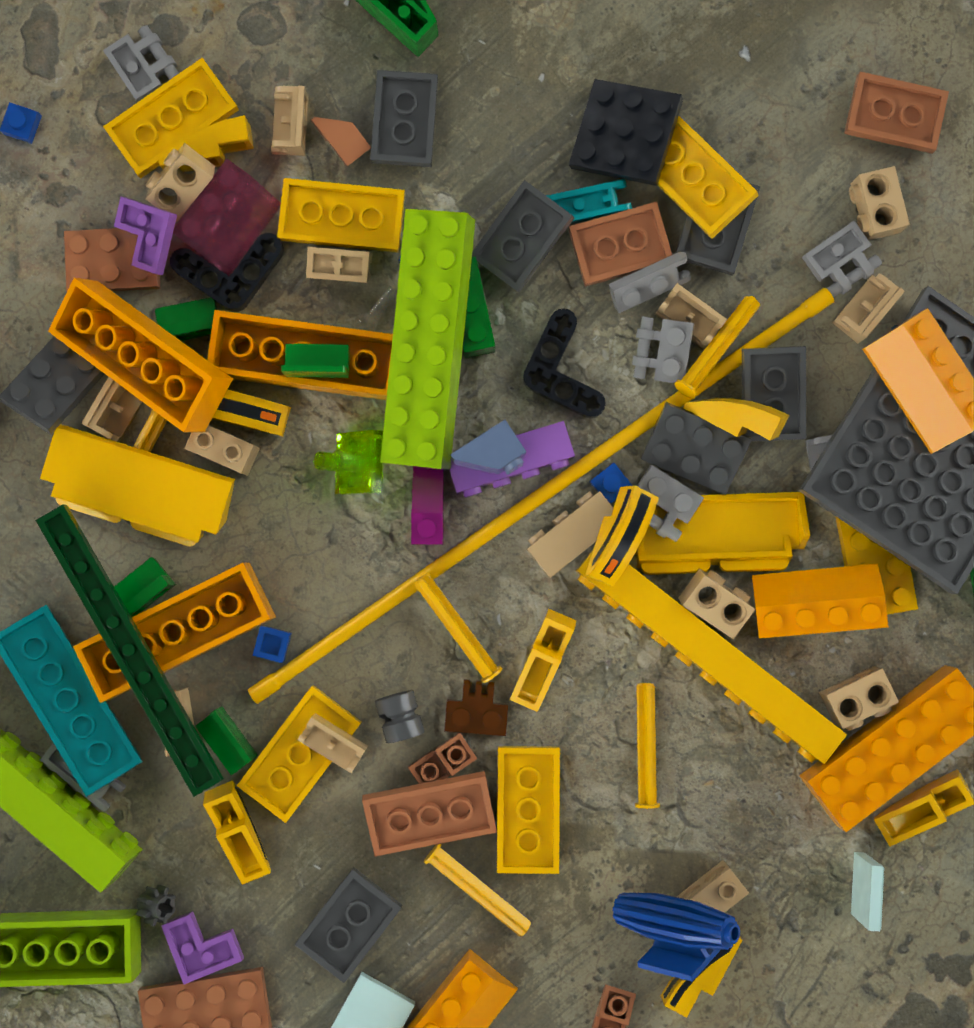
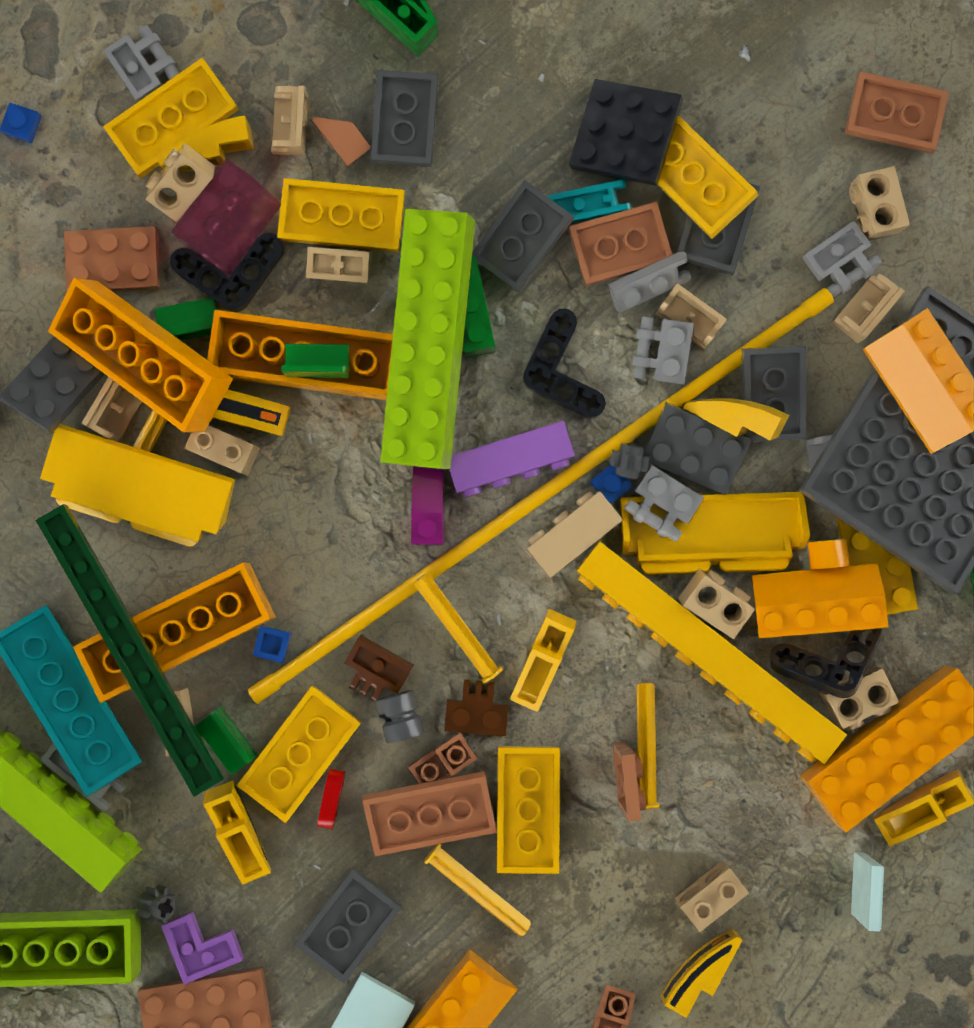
medium lavender plate [114,196,177,275] -> none
green panel [114,557,176,617] -> none
tan hinge [298,713,368,773] -> none
clear neon green plate [314,430,383,495] -> none
sand blue slope [451,419,526,475] -> none
yellow slope [586,485,659,586] -> none
blue plate [612,893,740,982] -> none
yellow axle [675,296,760,399] -> none
none -> red beam [317,769,345,830]
none -> reddish brown hinge [344,635,414,702]
none -> dark grey gear [610,443,650,479]
none -> nougat plate [612,741,646,822]
none -> black beam [770,628,882,698]
none -> light orange piece [807,539,850,569]

